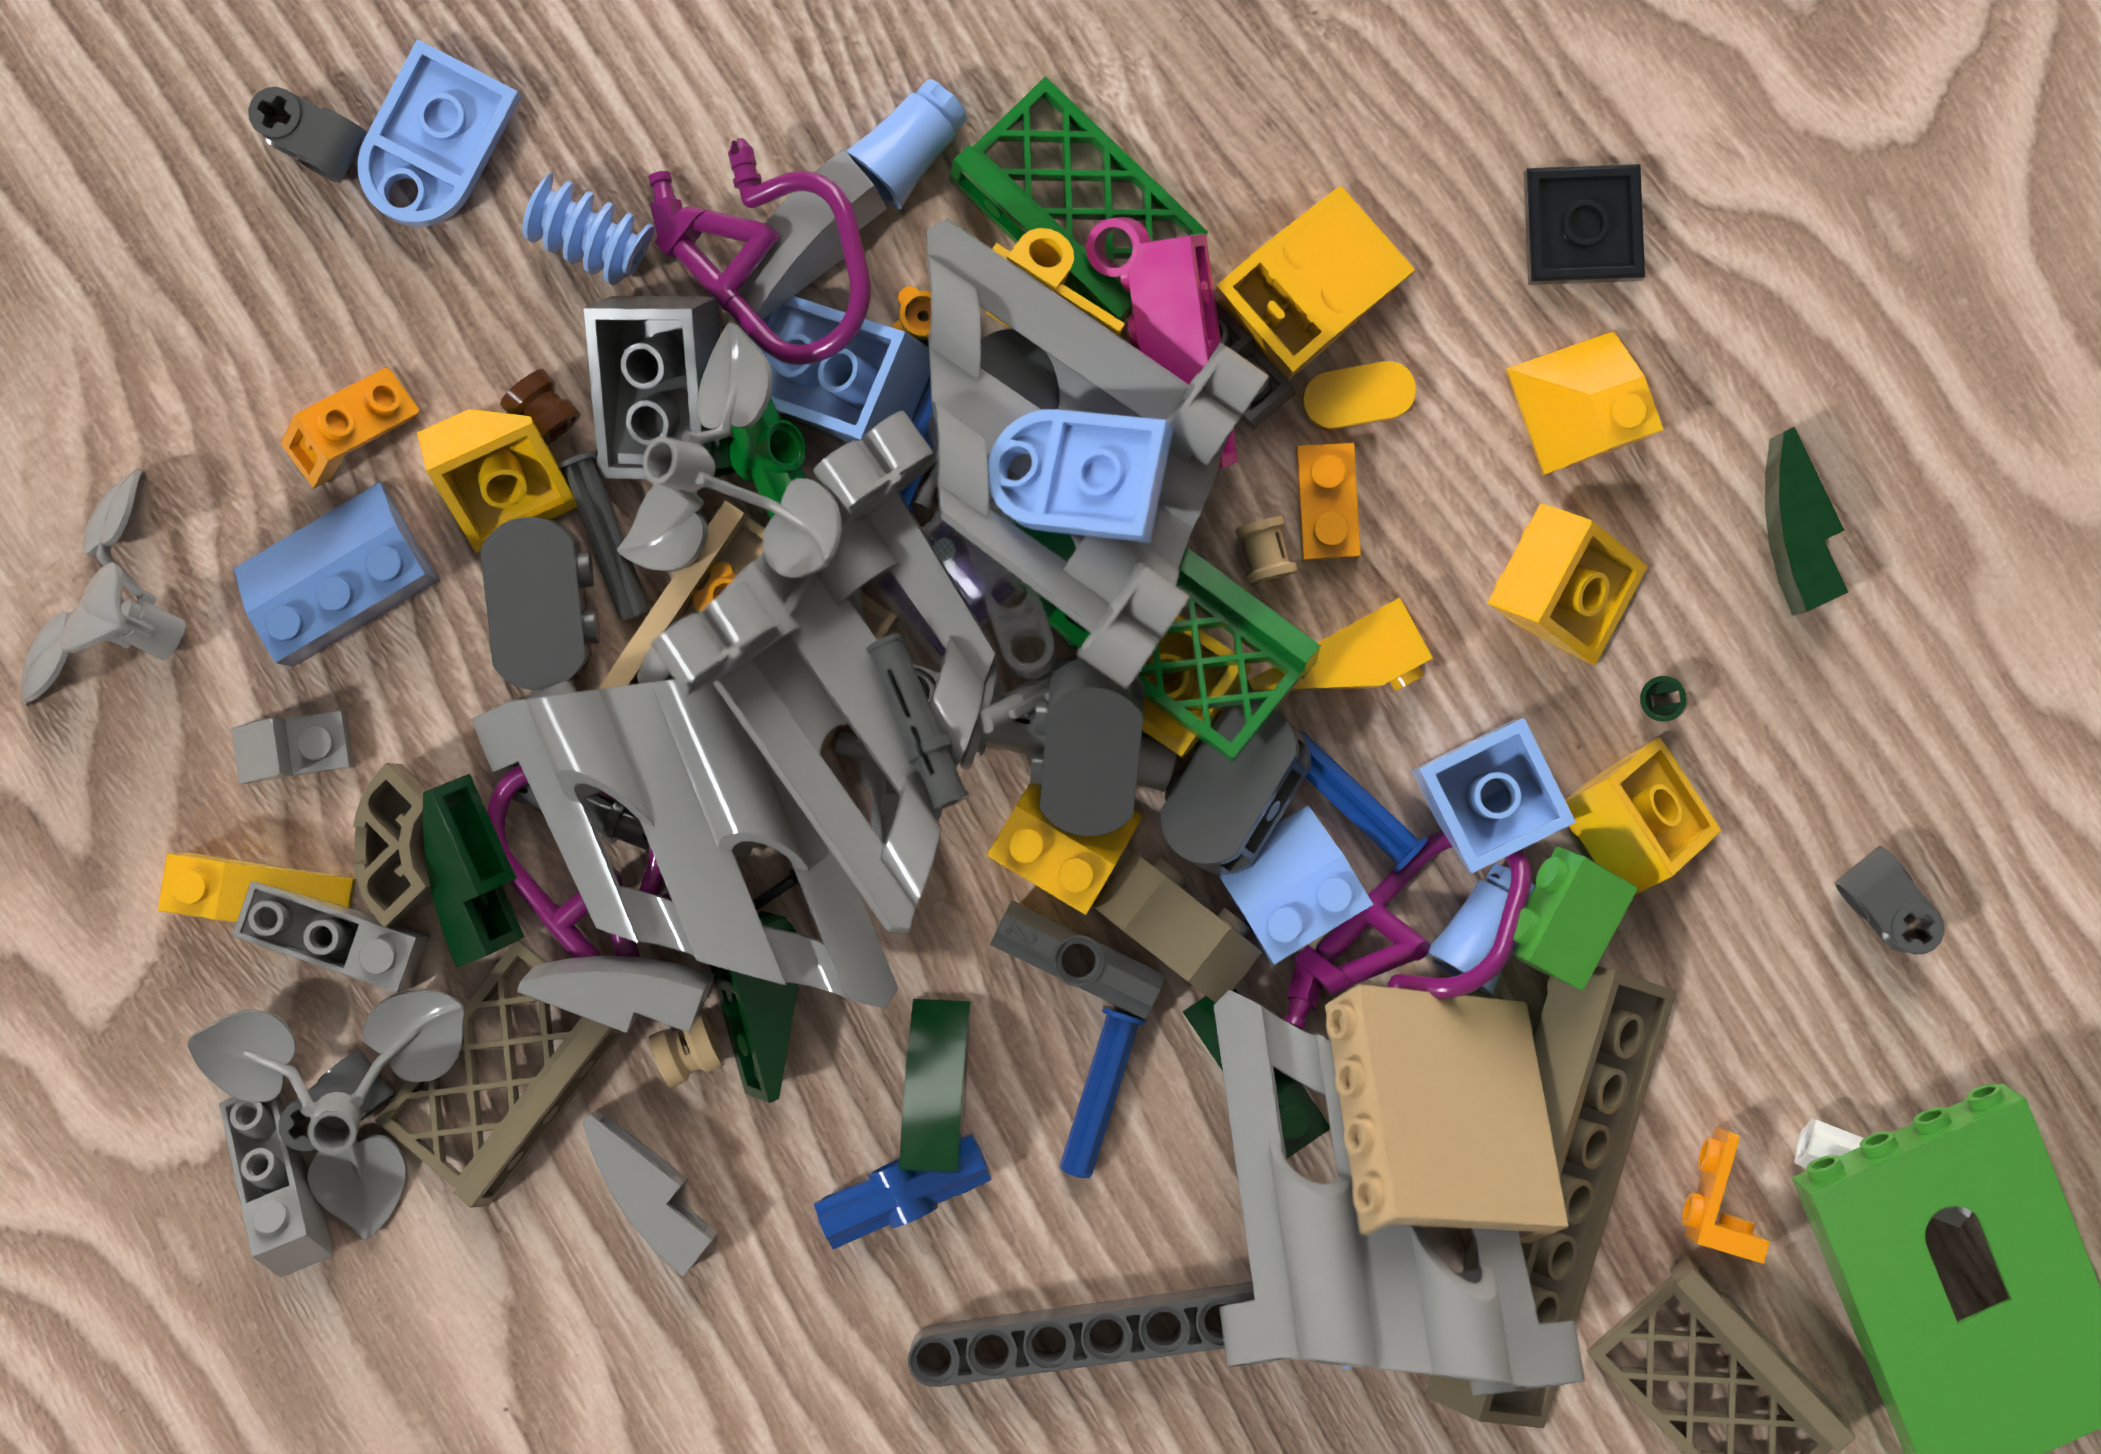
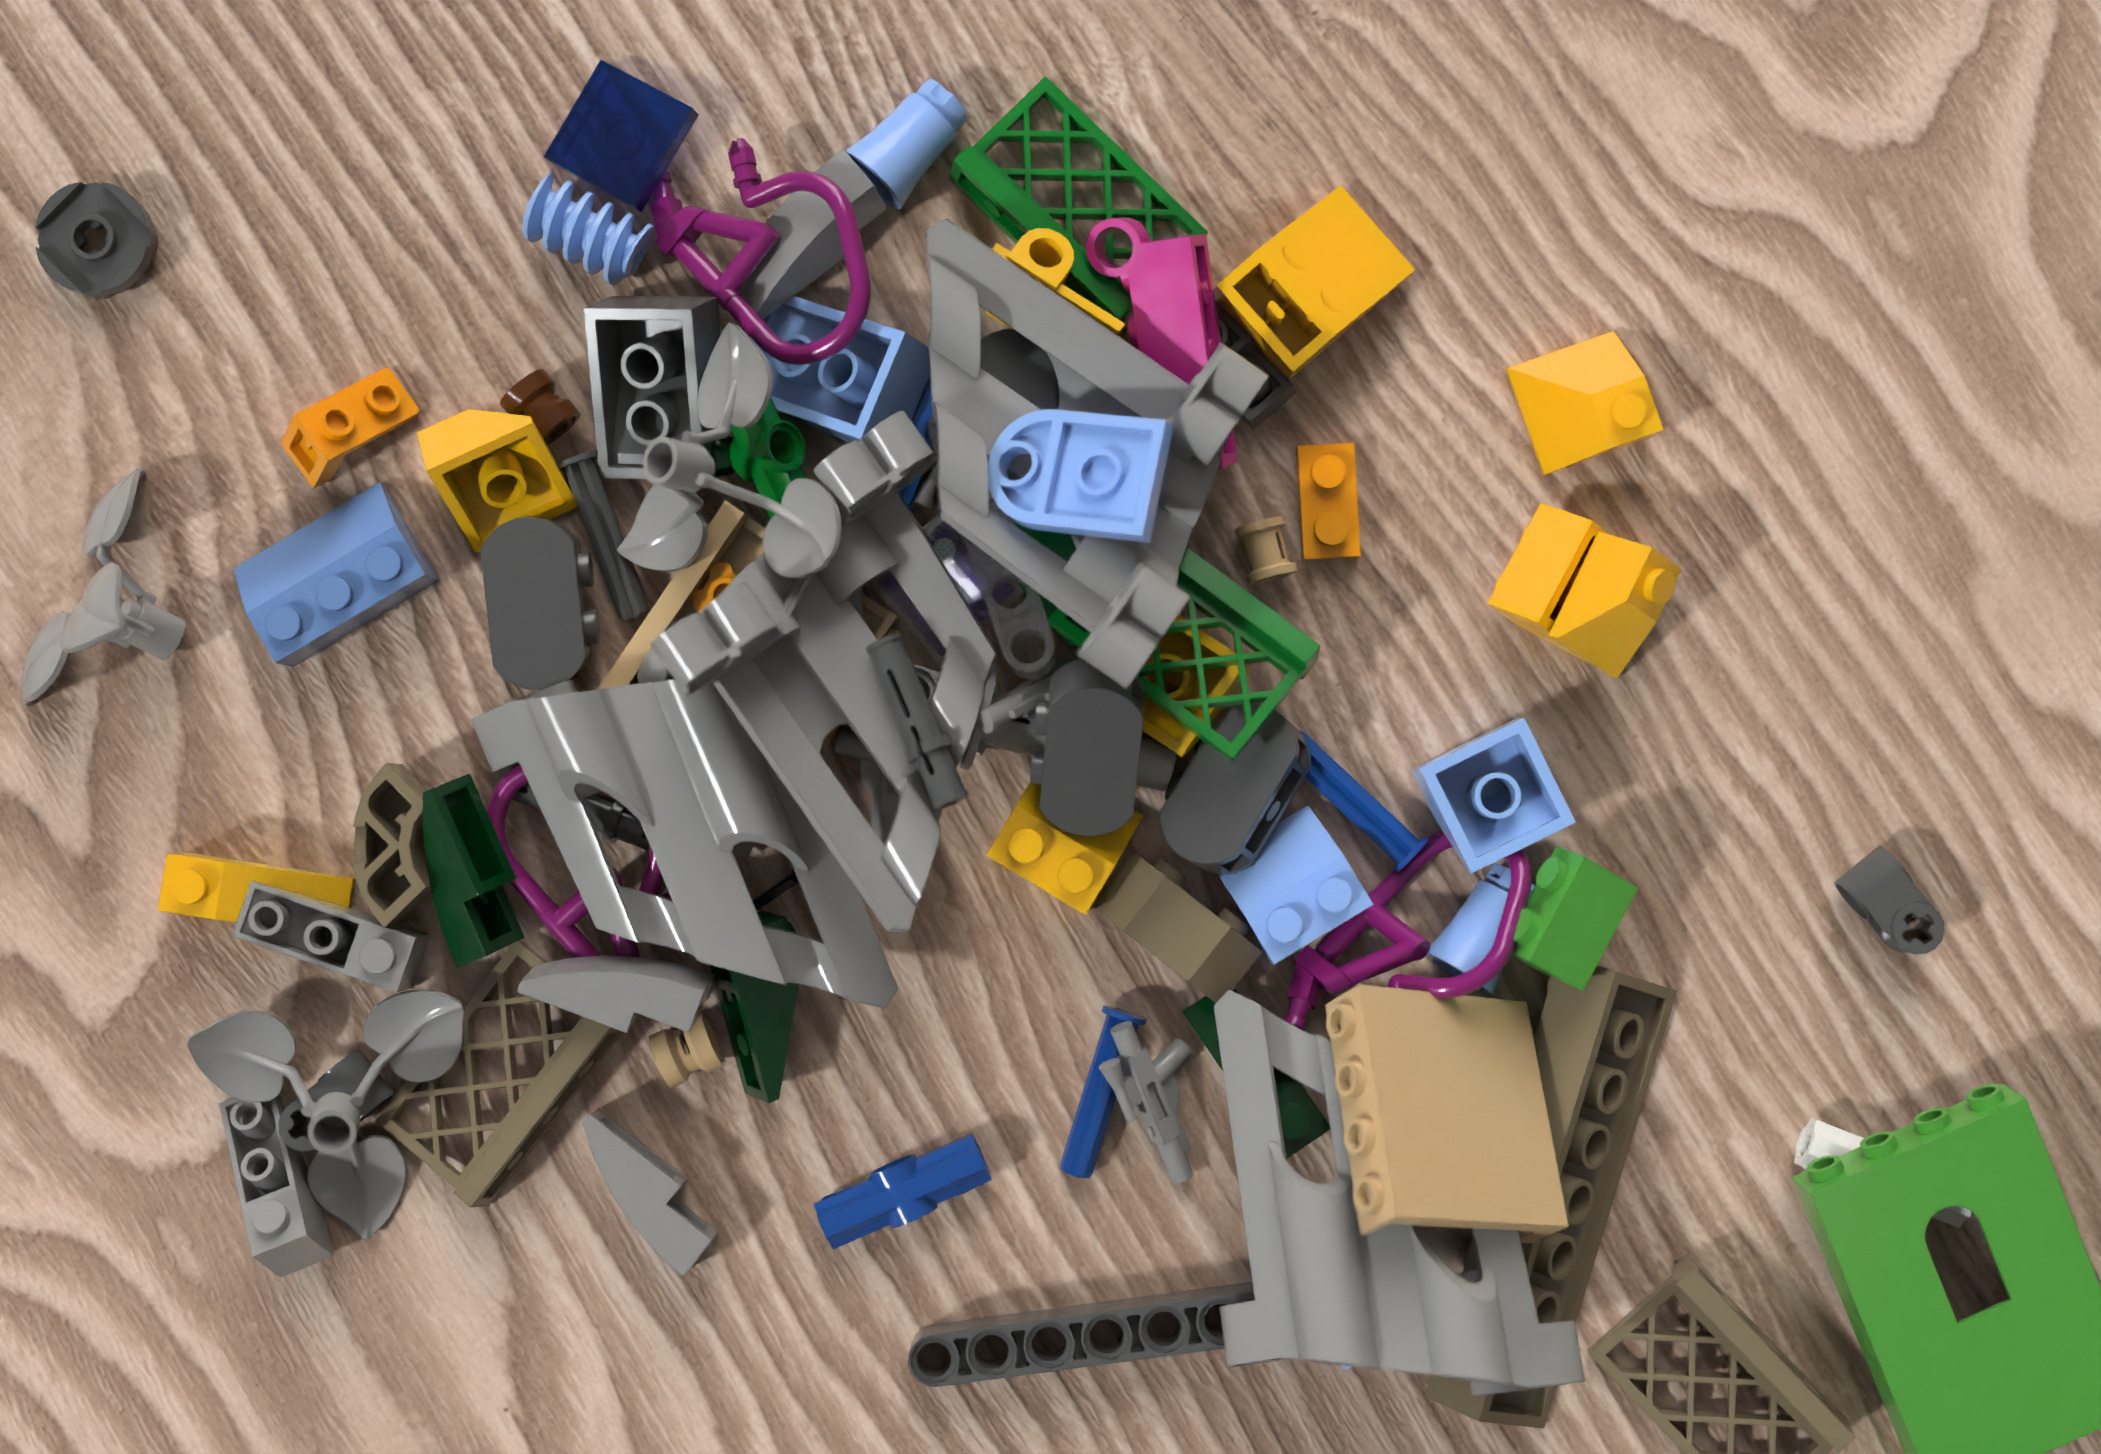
light grey slope [231,710,355,784] -> none
dark grey piece [248,87,367,184] -> none
light blue plate [357,39,522,227] -> none
light orange plate [893,286,931,343] -> none
dark green slope [899,999,971,1174] -> none
dark grey piece [990,900,1167,1020] -> none
yellow slope [1247,598,1433,693] -> none
yellow tile [1302,361,1416,430] -> none
black plate [1524,164,1645,285] -> none
yellow slope [1565,736,1722,895] -> none
dark green hinge [1640,676,1689,722] -> none
light orange bracket [1681,1127,1770,1264] -> none
dark green slope [1765,427,1848,616] -> none
none -> dark grey plate [36,182,158,299]
none -> clear blue tile [543,60,699,212]
none -> light grey piece [1098,1021,1193,1184]
none -> yellow slope [1548,531,1682,679]

